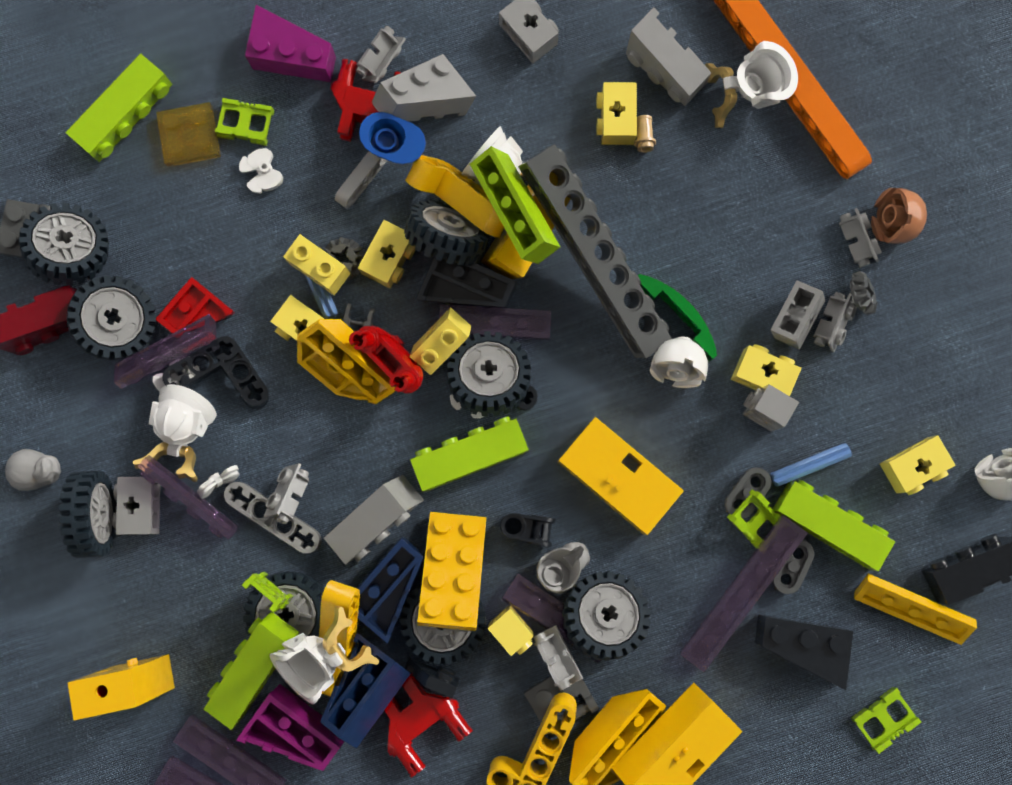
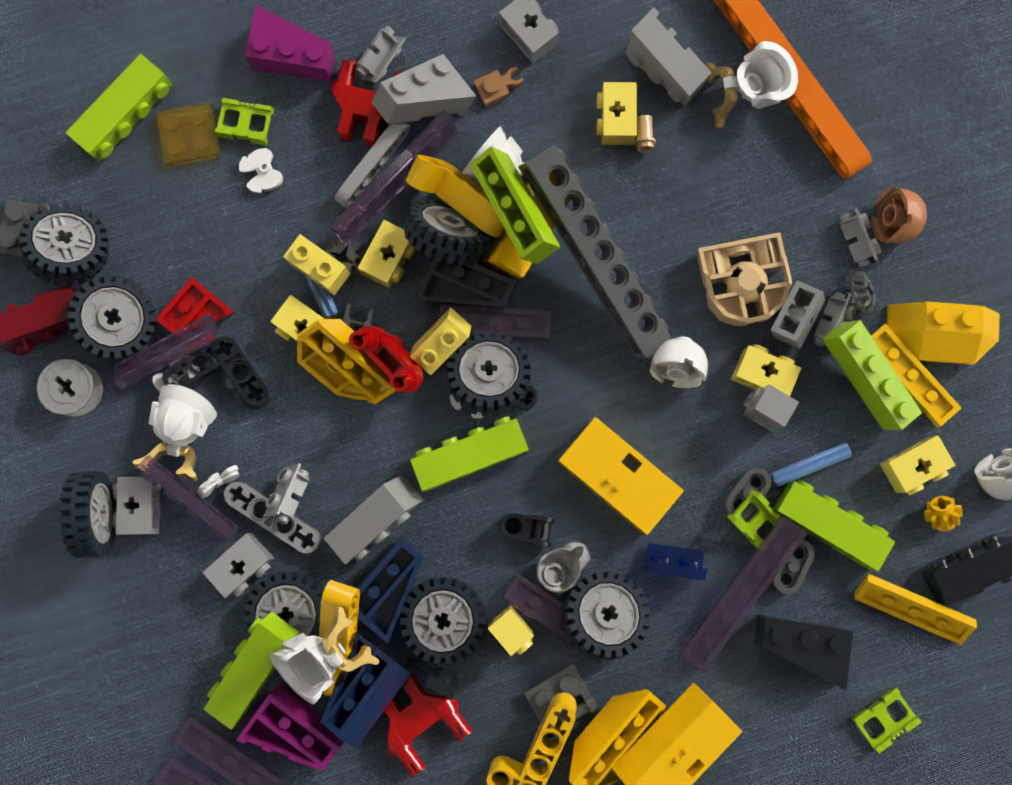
light grey hair [5,449,61,491] -> none
yellow brick [67,654,175,720] -> none
lime piece [242,572,294,613] -> none
blue piece [359,112,426,165] -> none
yellow plate [417,512,486,631] -> none
light grey hinge [533,625,583,691] -> none
green slope [638,274,717,363] -> none
none -> light grey piece [37,359,103,417]
none -> light grey brick [202,533,275,598]
none -> clear purple plate [330,110,458,246]
none -> medium nougat plate [473,67,524,108]
none -> clear blue bracket [644,543,707,581]
none -> tan connector [696,232,792,327]
none -> lime brick [822,320,922,430]
none -> yellow plate [871,323,962,427]
none -> yellow wedge [886,302,1000,365]
none -> yellow gear [924,496,963,531]

